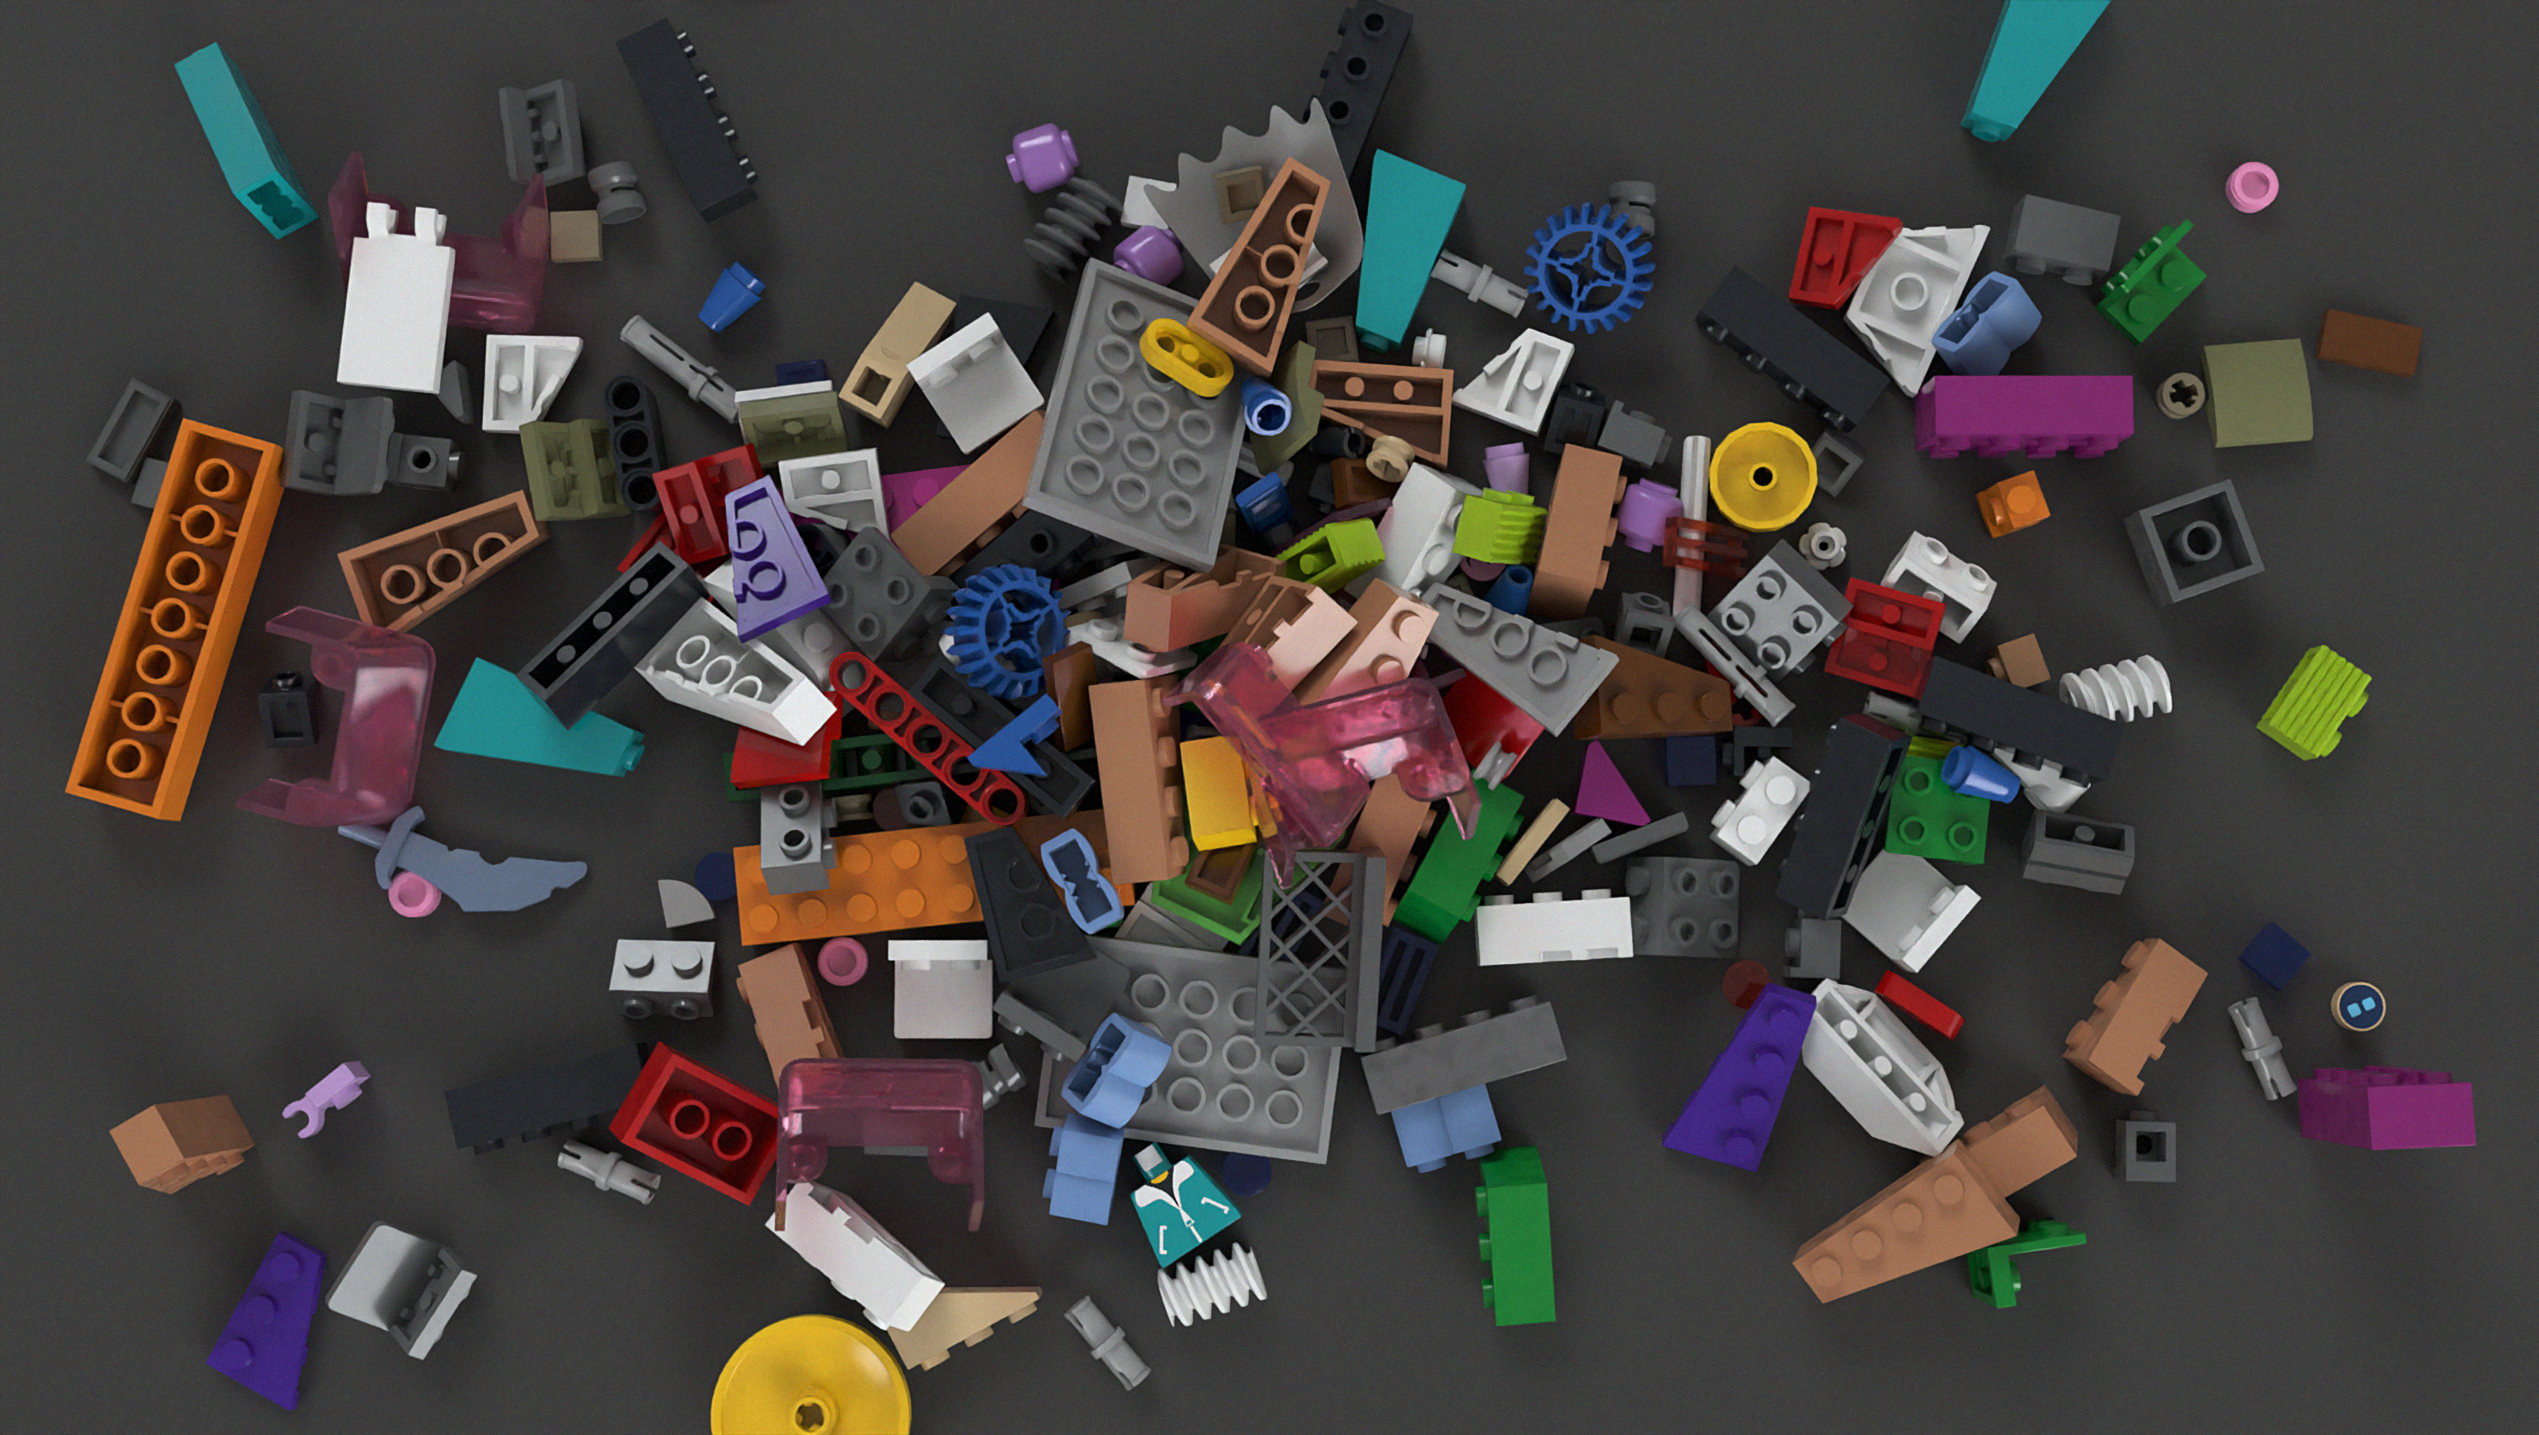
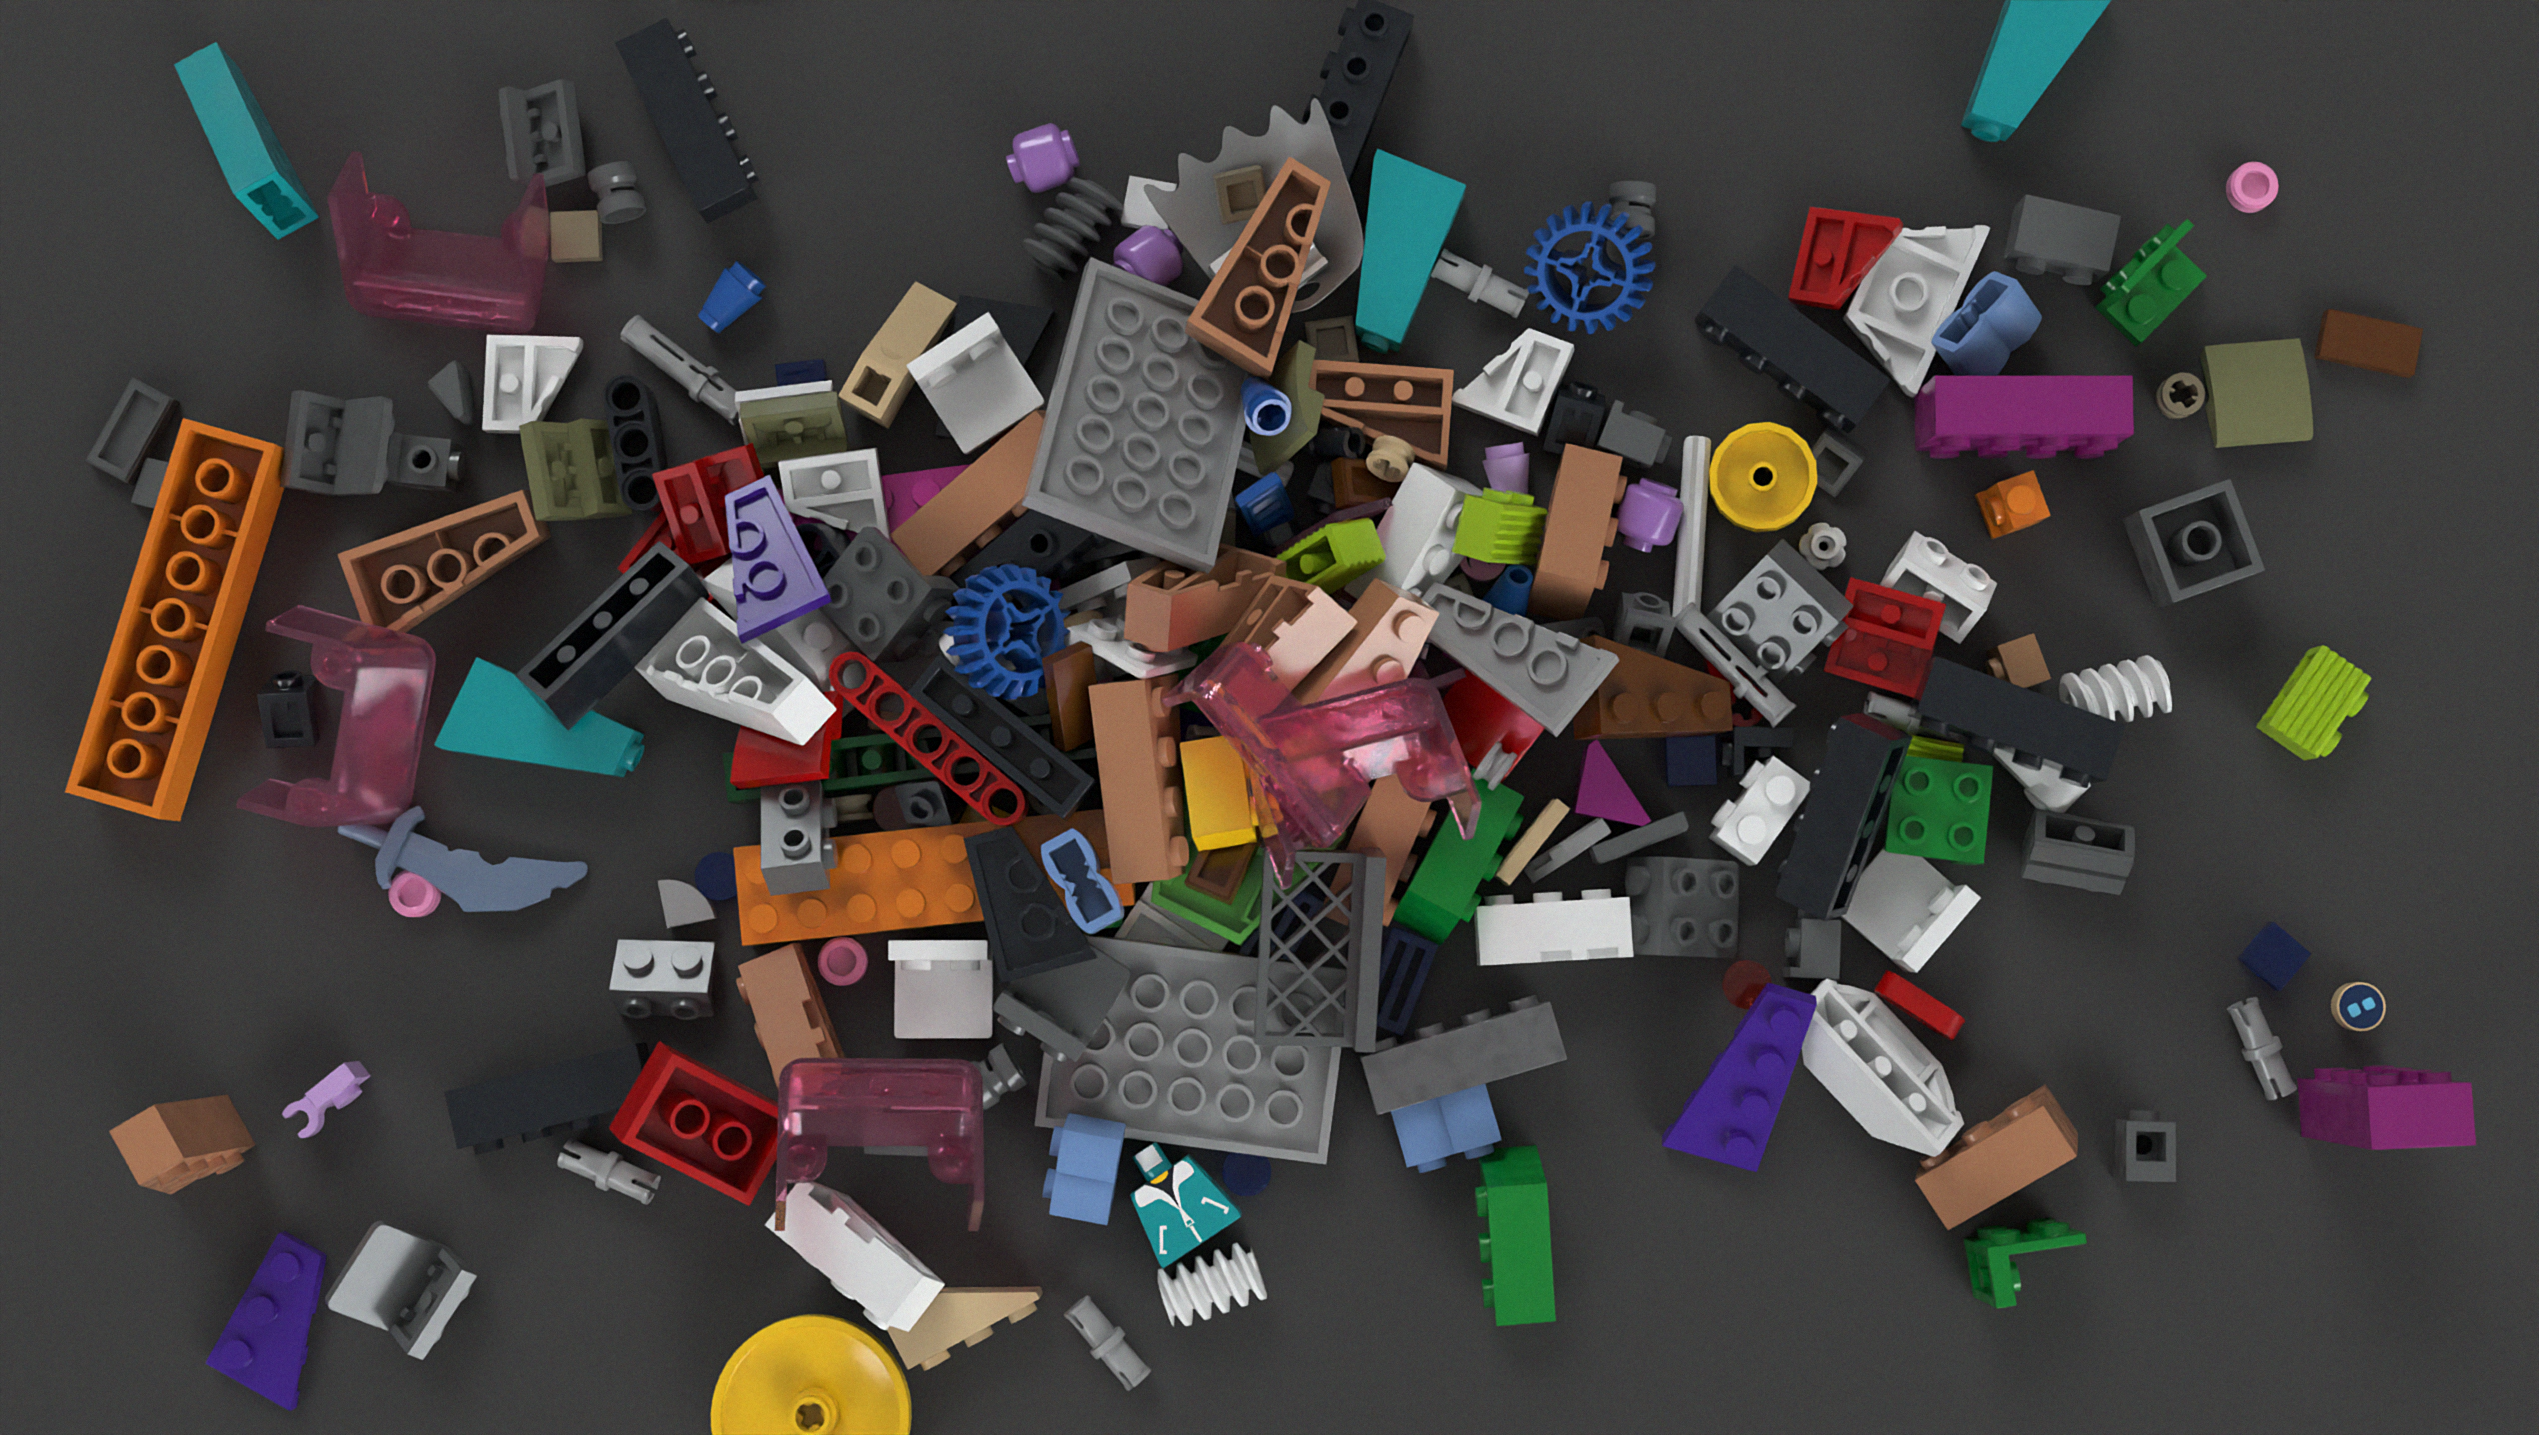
white tile [337,202,456,394] -> none
blue slope [967,693,1063,776] -> none
medium blue brick [1061,1013,1172,1129] -> none
yellow plate [1139,318,1234,397] -> none
white plate [1412,328,1447,369] -> none
clear red tile [1662,516,1749,579] -> none
nougat wedge [1792,1138,2020,1303] -> none
blue cone [1941,746,2020,804] -> none
nougat wedge [2062,938,2208,1096] -> none

